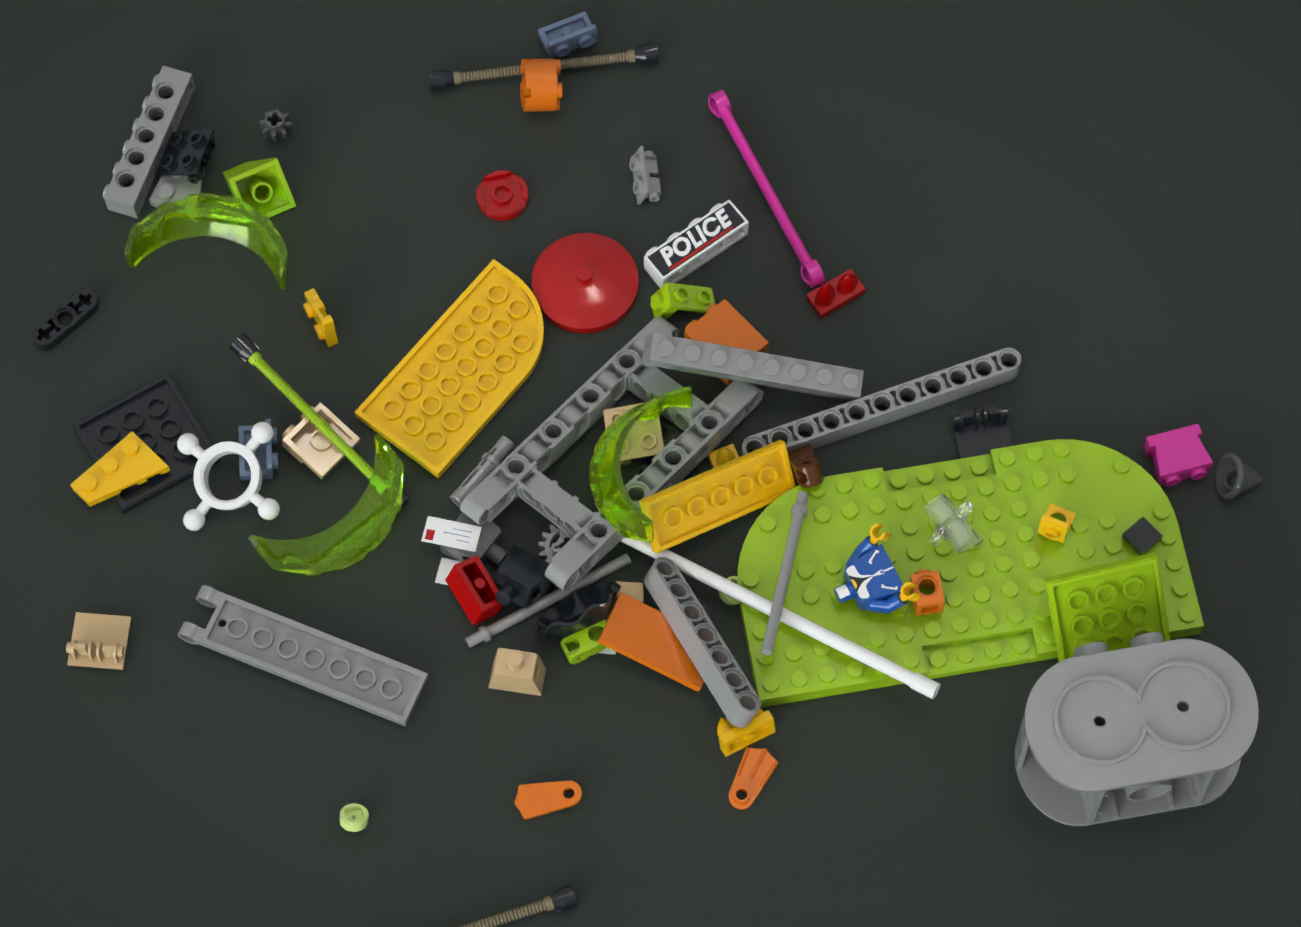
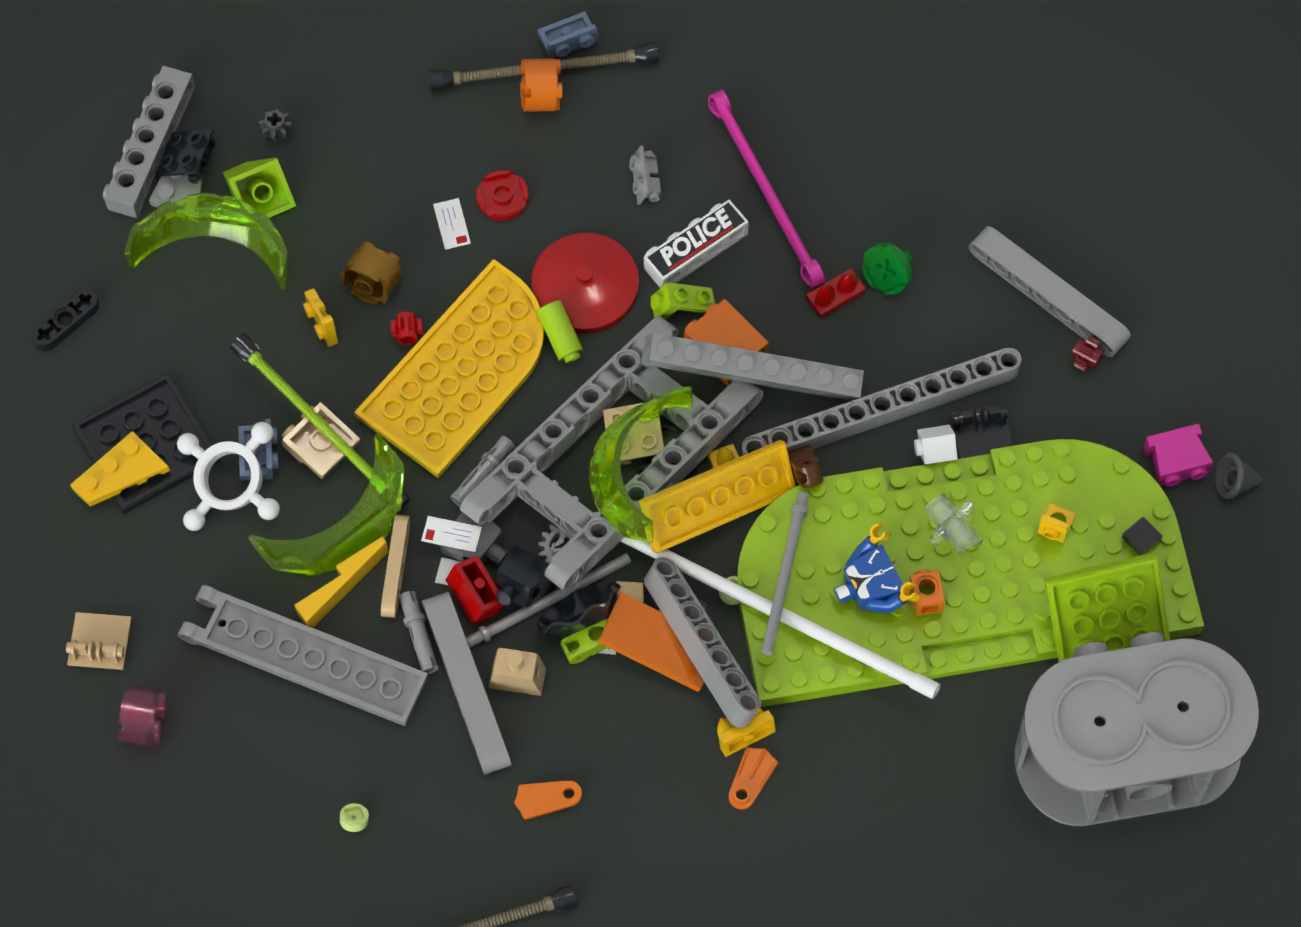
none -> clear pink brick [117,685,167,747]
none -> yellow slope [295,536,389,628]
none -> pearl gold brick [340,241,402,305]
none -> tan beam [381,515,410,618]
none -> red gear [390,312,423,345]
none -> light grey pin [398,591,439,674]
none -> light grey beam [422,592,511,775]
none -> white sticker [433,198,471,250]
none -> lime brick [536,300,583,363]
none -> green tile [862,242,913,295]
none -> white brick [914,425,957,464]
none -> light grey beam [969,226,1131,357]
none -> dark red gear [1070,336,1104,371]

